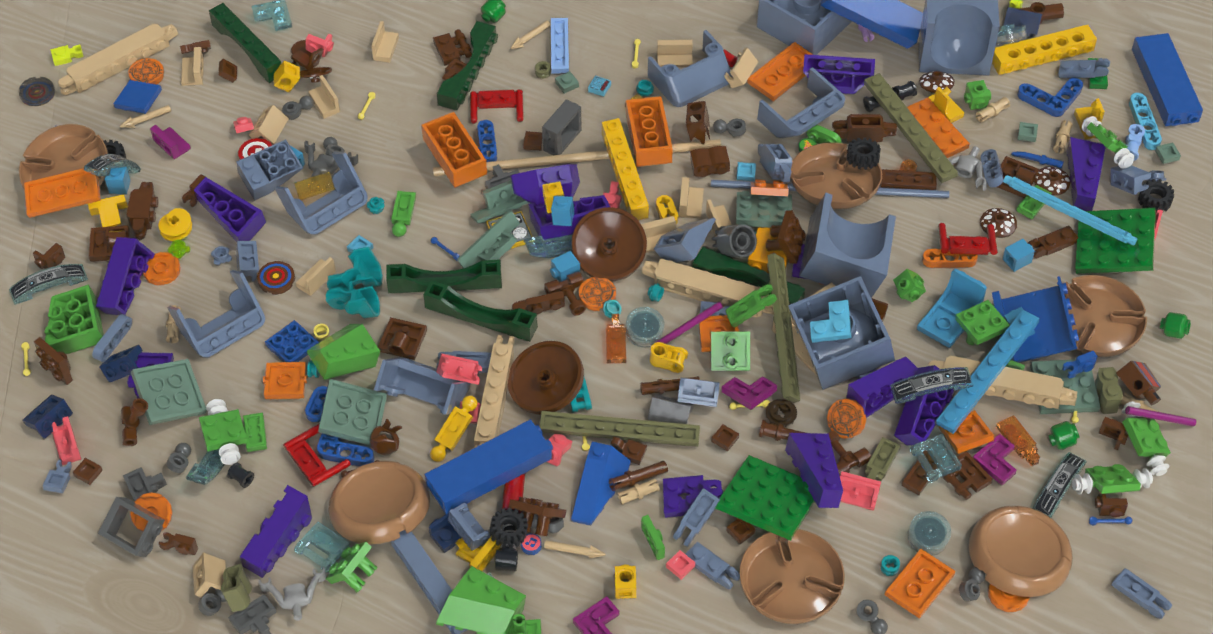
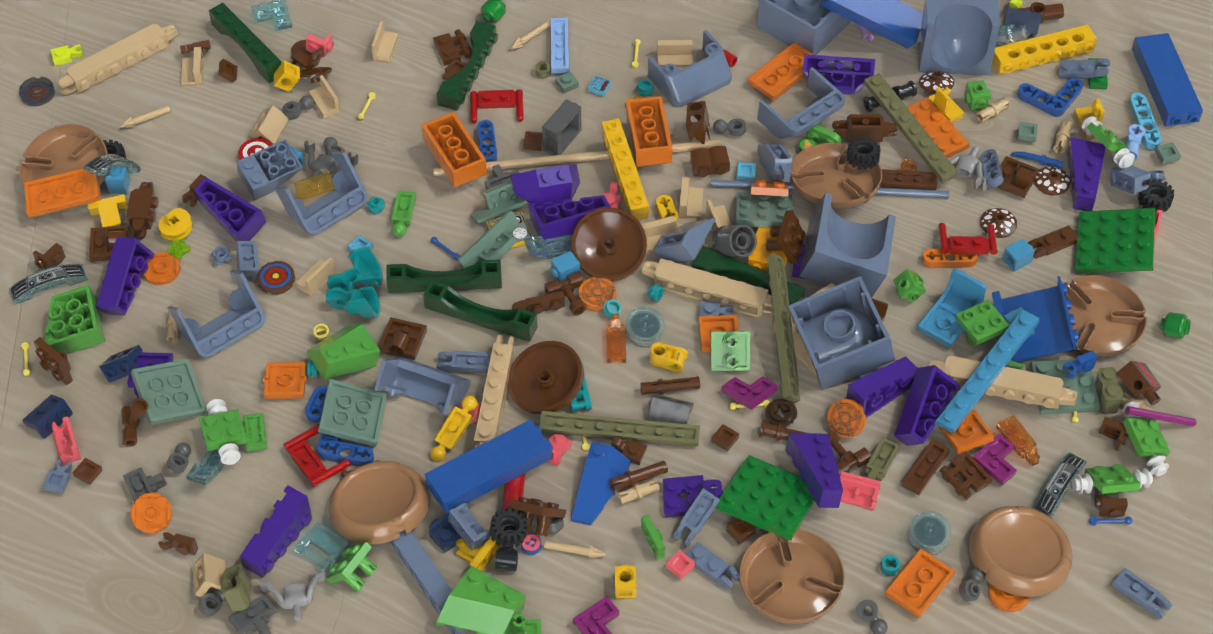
sand blue beam [92,314,132,362] -> none
dark grey window [98,497,165,557] -> none
blue tile [113,80,162,114] -> none
orange tile [128,58,164,85] -> none
magenta panel [150,125,191,160] -> none
black bush [227,462,254,488] -> none
coral plate [233,117,254,133] -> none
blue tile [265,320,319,362] -> none
reddish brown piece [369,419,402,456] -> none
coral hinge [436,353,482,385] -> none
yellow brick [542,182,564,213] -> none
dark azure brick [551,196,574,226] -> none
magenta bar [655,302,723,344] -> none
hinge [677,377,720,407] -> none
tan hinge [724,48,758,88] -> none
bright green hinge [725,284,777,328] -> none
medium azure plate [810,300,852,343] -> none
slope [890,367,973,404] -> none
clear light blue plate [910,434,962,483] -> none
medium azure piece [1003,175,1137,246] -> none
bright green plate [1016,185,1052,220] -> none
green head [1048,421,1080,450] -> none

